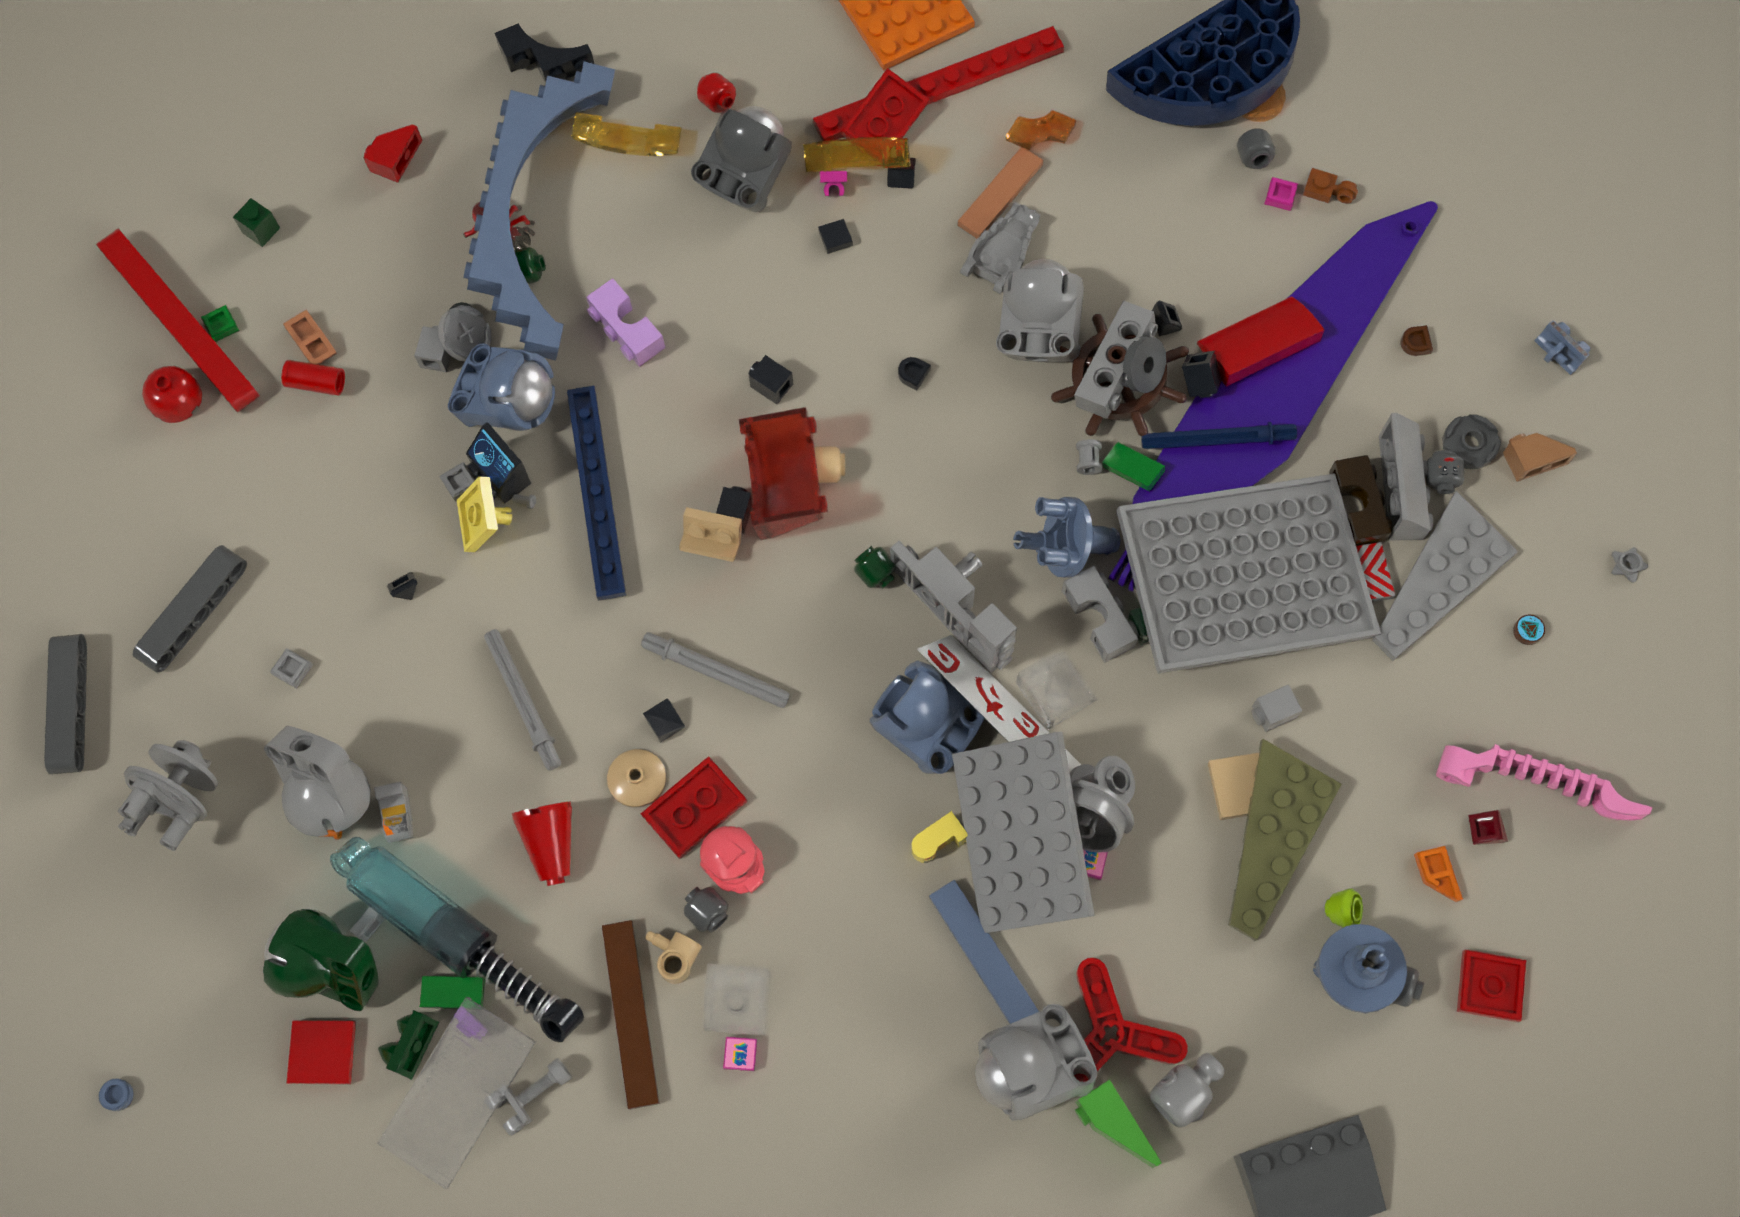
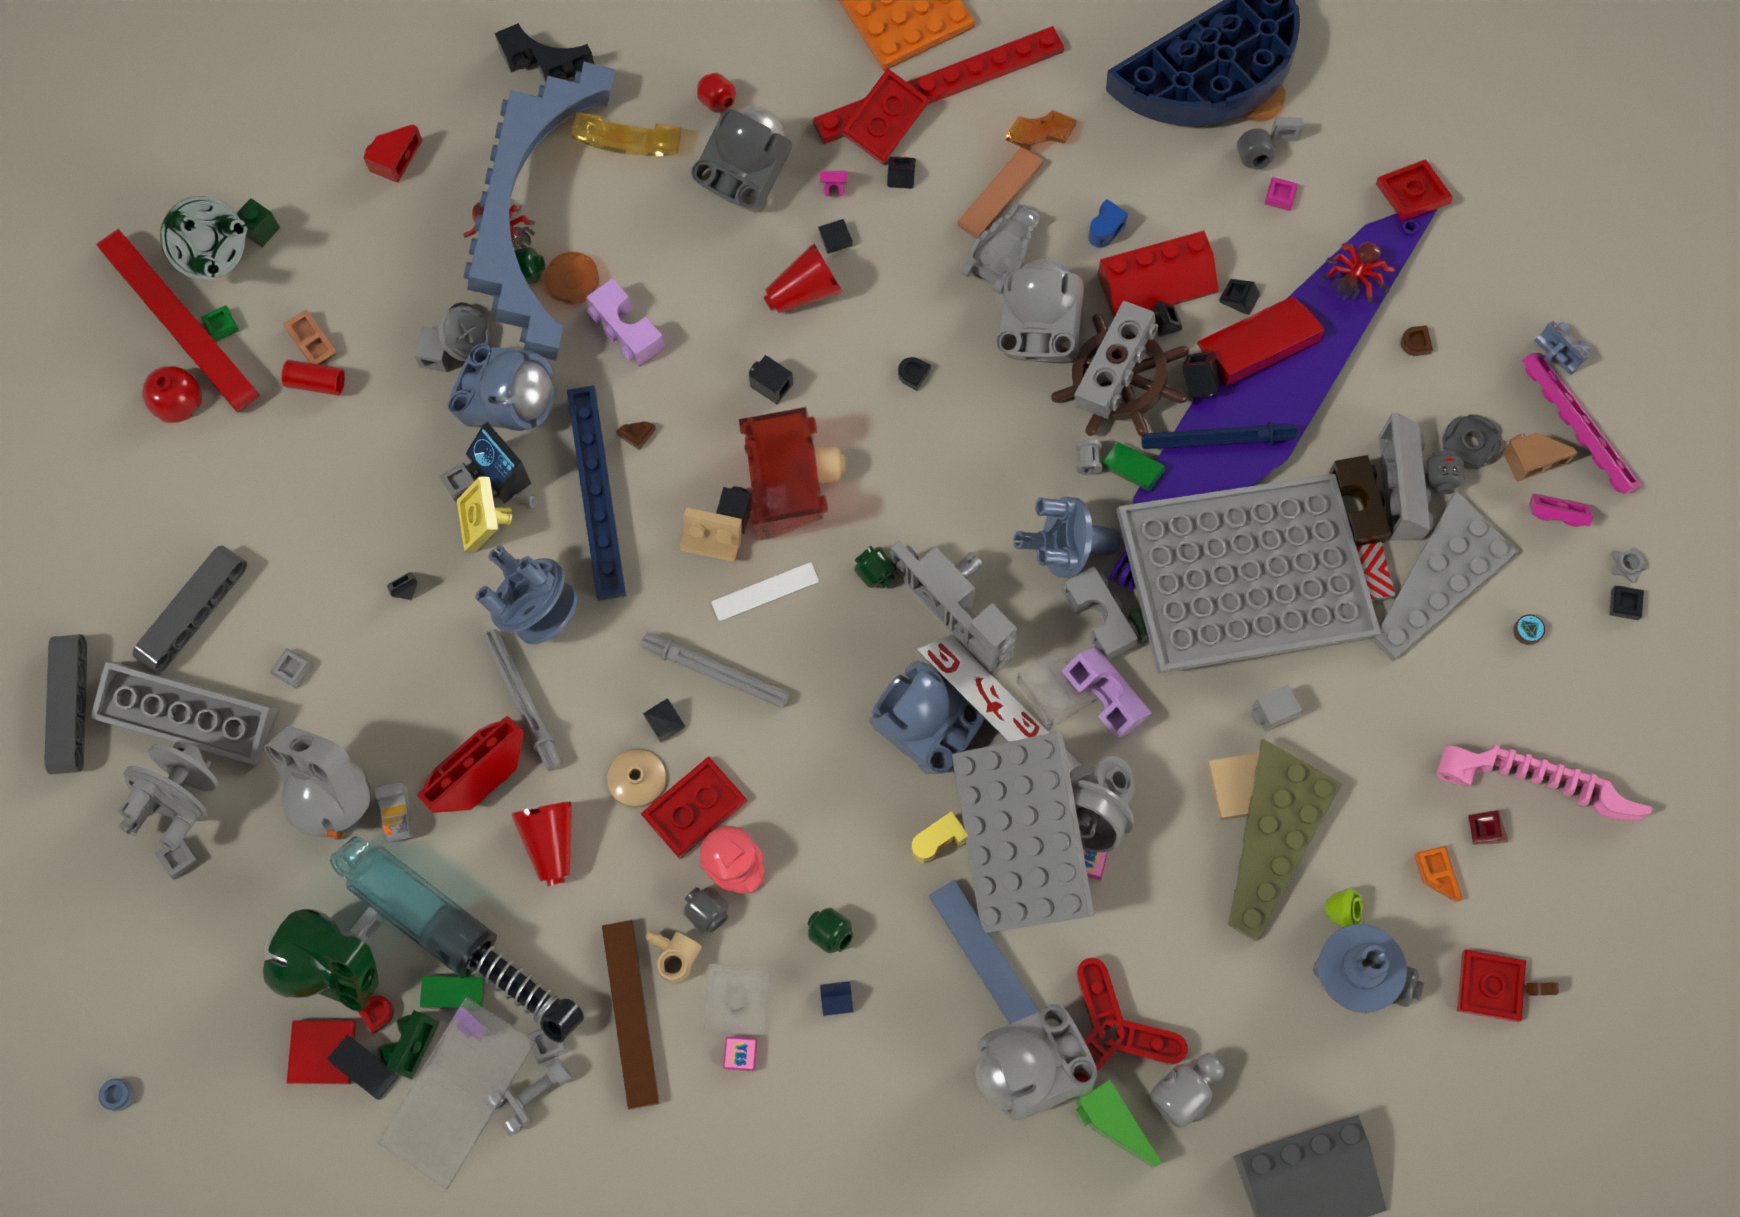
clear yellow slope [803,137,911,172] -> none
dark grey tile [1123,335,1166,393] -> none
dark orange plate [1303,168,1358,204] -> none
none -> light grey arch [90,662,280,765]
none -> light grey tile [155,838,200,879]
none -> piece [160,196,247,280]
none -> black slope [327,1034,399,1100]
none -> red tile [358,995,394,1034]
none -> red wedge [417,716,524,813]
none -> sand blue piece [475,545,577,644]
none -> light grey tile [527,1028,568,1064]
none -> clear orange tile [544,251,600,304]
none -> reddish brown tile [616,421,656,450]
none -> white sticker [711,563,819,621]
none -> red cone [763,244,842,313]
none -> dark green head [808,908,853,954]
none -> dark blue slope [820,981,854,1016]
none -> lavender arch [1062,646,1152,739]
none -> blue leg [1088,199,1128,248]
none -> red slope [1097,230,1219,318]
none -> black slope [1219,279,1260,315]
none -> light grey tile [1271,117,1303,141]
none -> animal [1321,242,1395,304]
none -> red tile [1376,159,1453,222]
none -> dark pink plate [1522,353,1642,495]
none -> reddish brown tile [1526,982,1559,996]
none -> dark pink plate [1529,493,1593,527]
none -> black tile [1609,585,1644,620]

